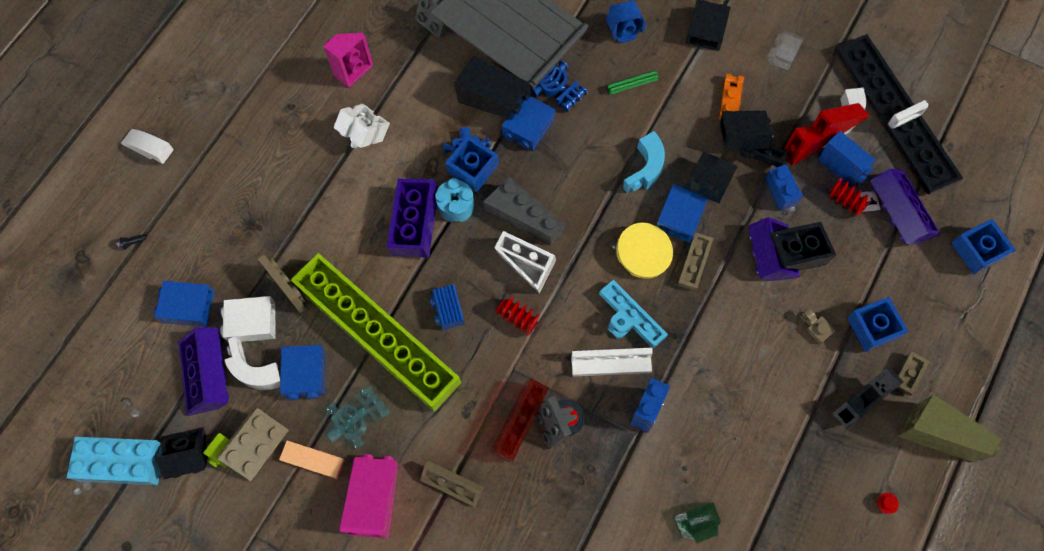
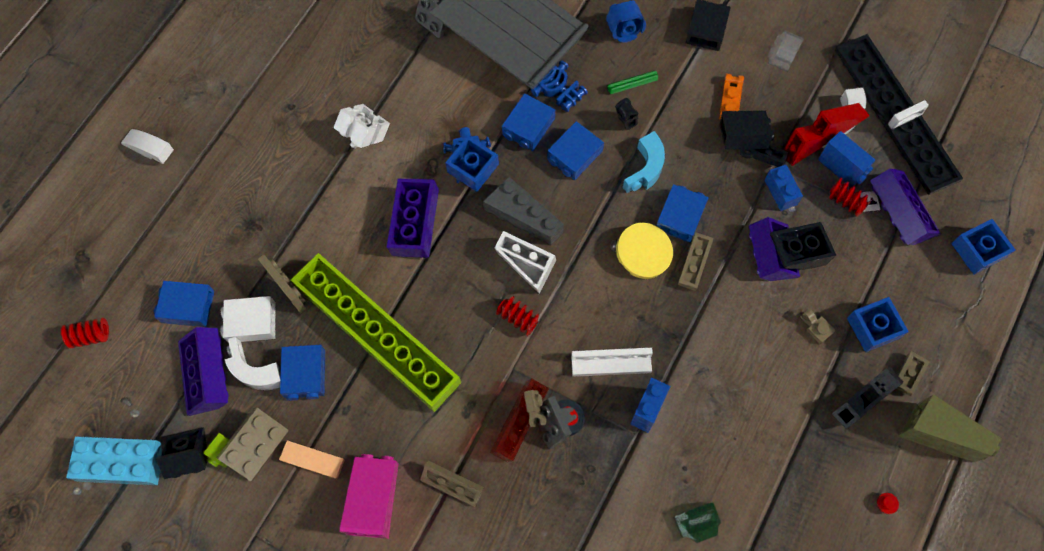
black piece [116,234,147,250] -> none
dark pink slope [323,33,373,88] -> none
clear light blue piece [326,386,391,449] -> none
blue brick [430,284,465,330] -> none
medium azure brick [435,178,474,222] -> none
black slope [454,55,531,120] -> none
medium azure plate [599,280,668,349] -> none
black brick [685,151,738,204] -> none
none -> red piece [61,317,109,349]
none -> dark tan plate [524,390,546,427]
none -> blue brick [547,121,604,180]
none -> black piece [615,98,639,130]

